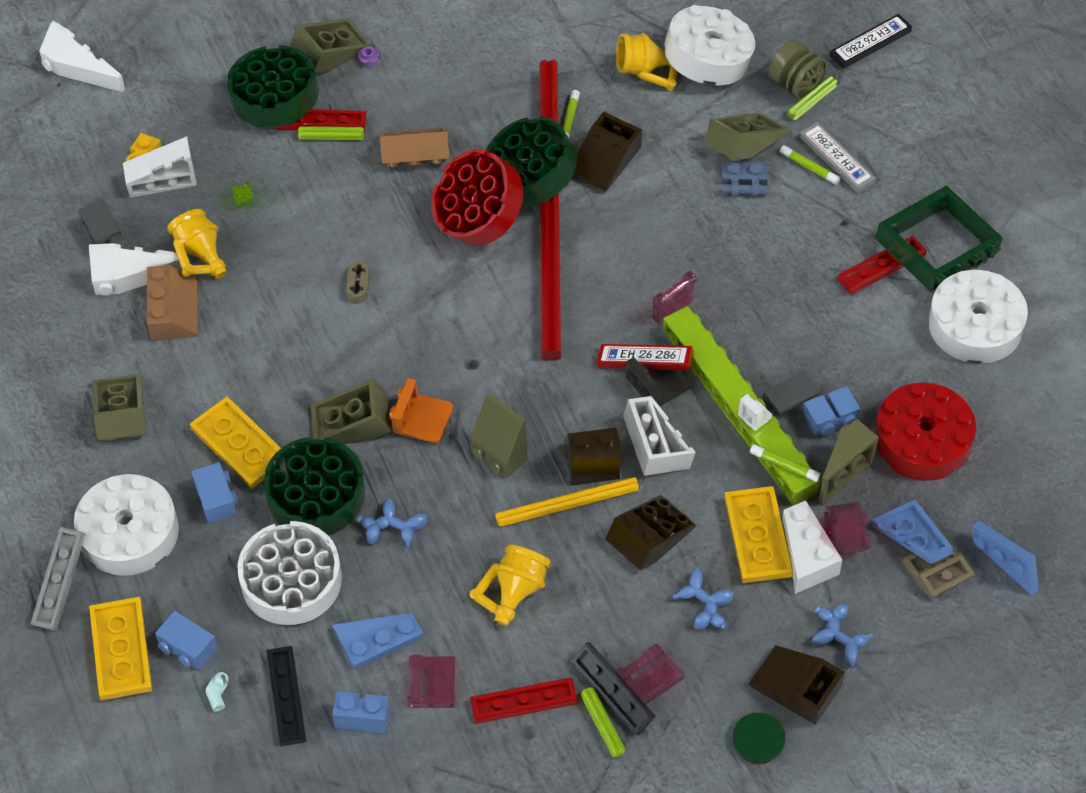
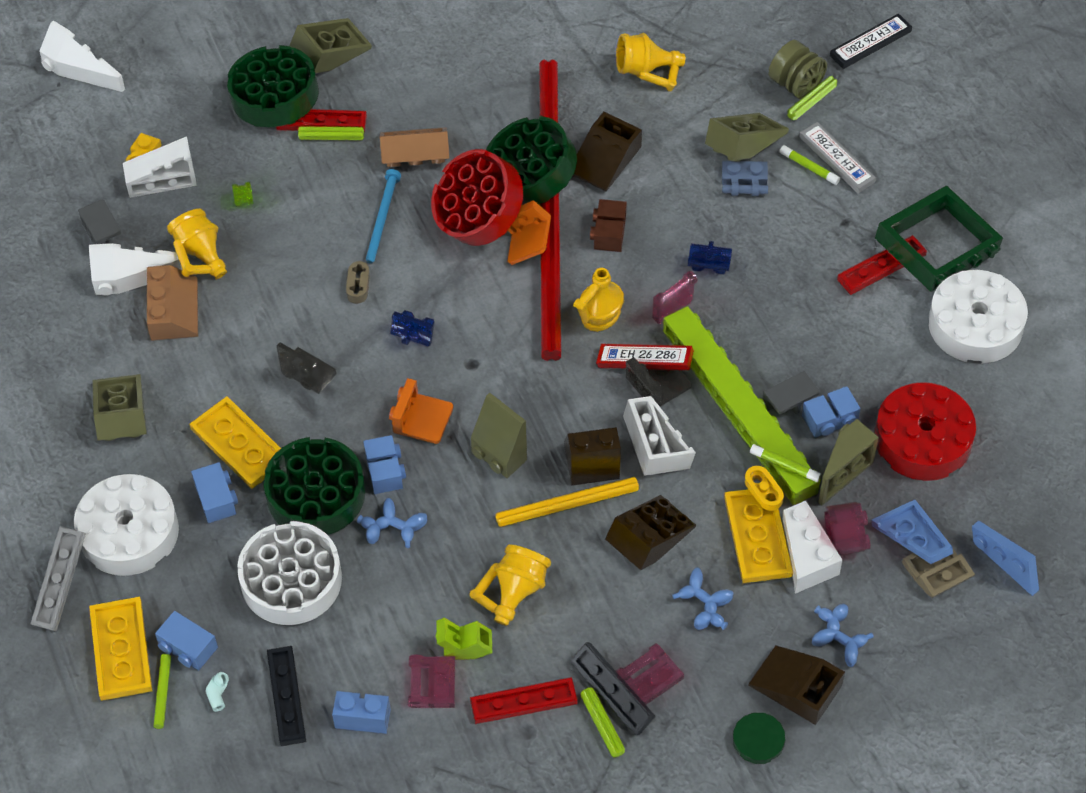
olive slope [311,378,391,443] -> none
medium blue wing [332,613,424,670] -> none
medium lavender plate [358,46,379,67] -> none
lime bar [562,90,580,137] -> none
white brick [664,5,755,85] -> none
white bracket [738,394,772,431] -> none
none -> lime bar [153,654,171,729]
none -> clear smoke bracket [277,342,336,394]
none -> medium blue piece [363,435,406,494]
none -> dark azure bar [366,169,401,264]
none -> clear blue hips [390,310,435,347]
none -> lime brick [436,618,493,660]
none -> orange bracket [507,200,551,265]
none -> yellow piece [573,268,624,332]
none -> copper piece [590,199,627,252]
none -> clear blue hips [687,241,732,275]
none -> yellow plate [745,466,784,511]

